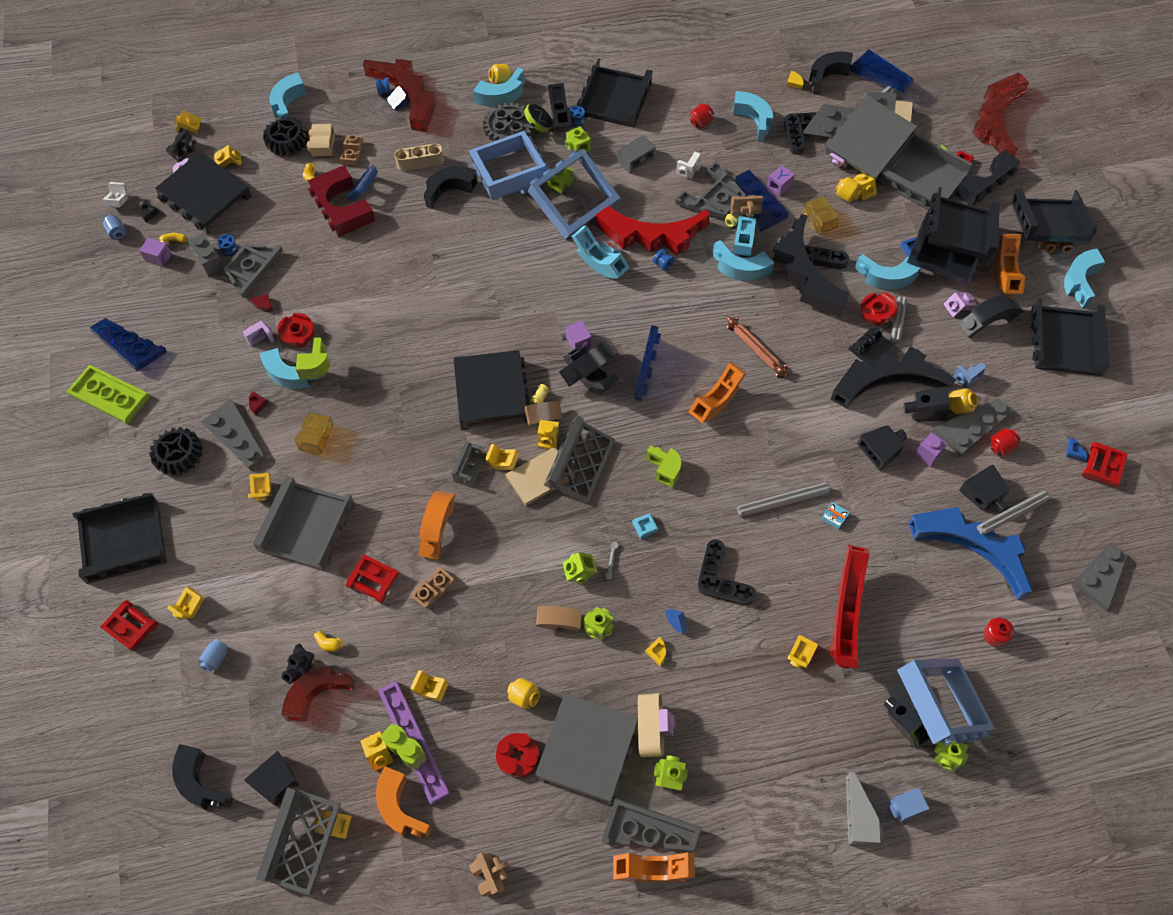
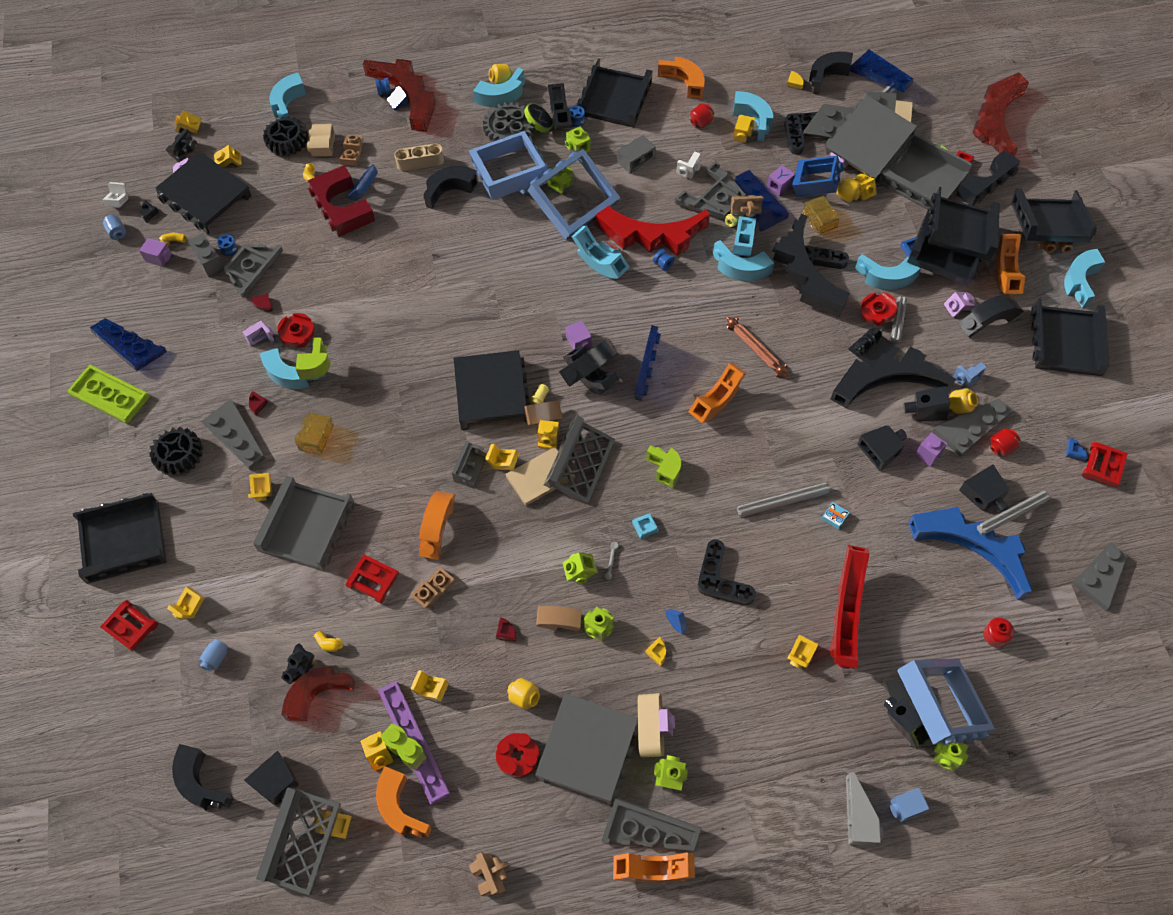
none -> dark red tile [496,617,517,642]
none -> orange arch [658,57,705,99]
none -> yellow brick [733,115,755,143]
none -> blue window [792,155,843,197]

